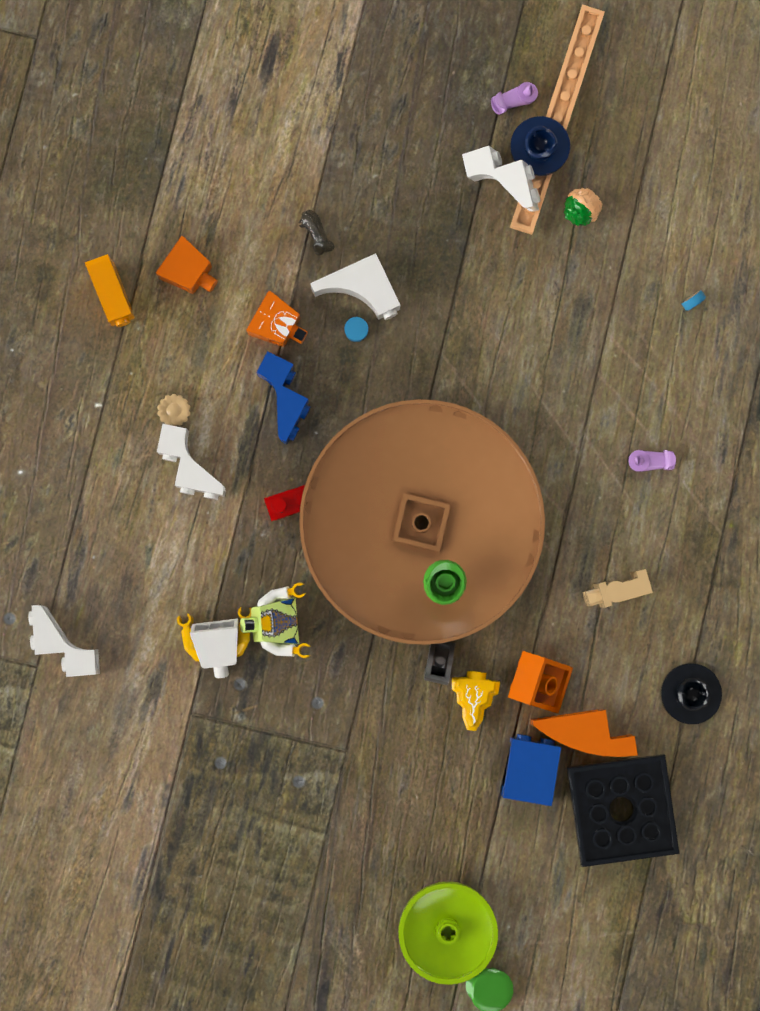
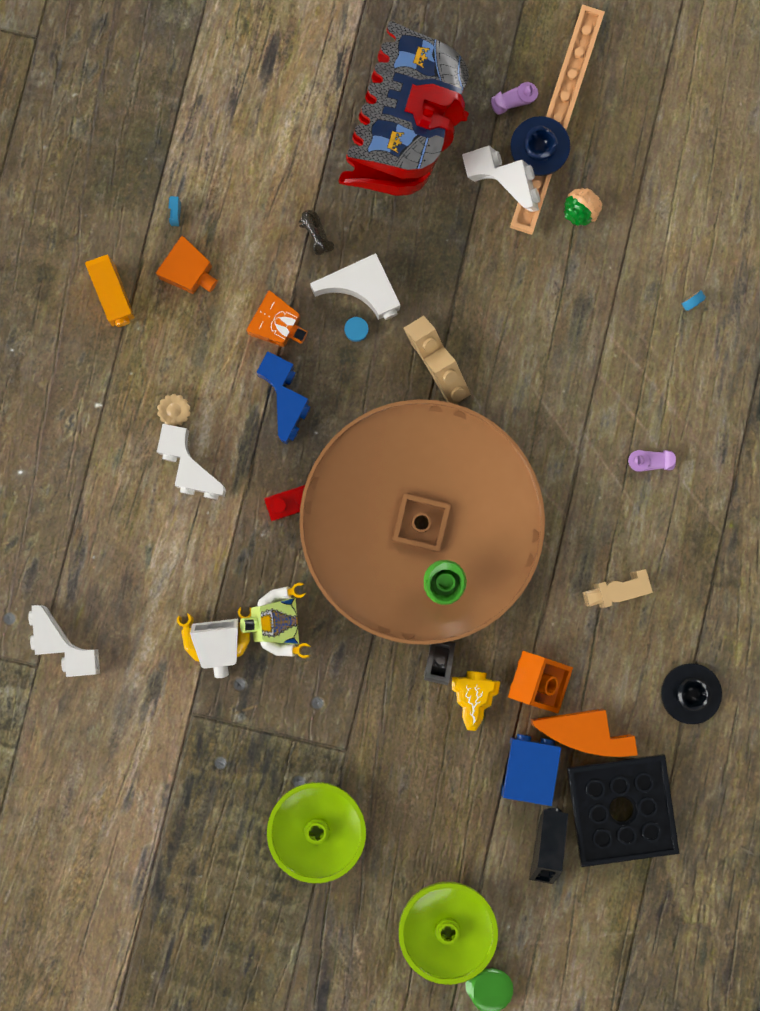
none -> dark azure tile [169,196,181,226]
none -> lime dish [267,782,366,883]
none -> animal [338,21,469,196]
none -> tan arch [404,316,471,404]
none -> black slope [529,808,568,884]

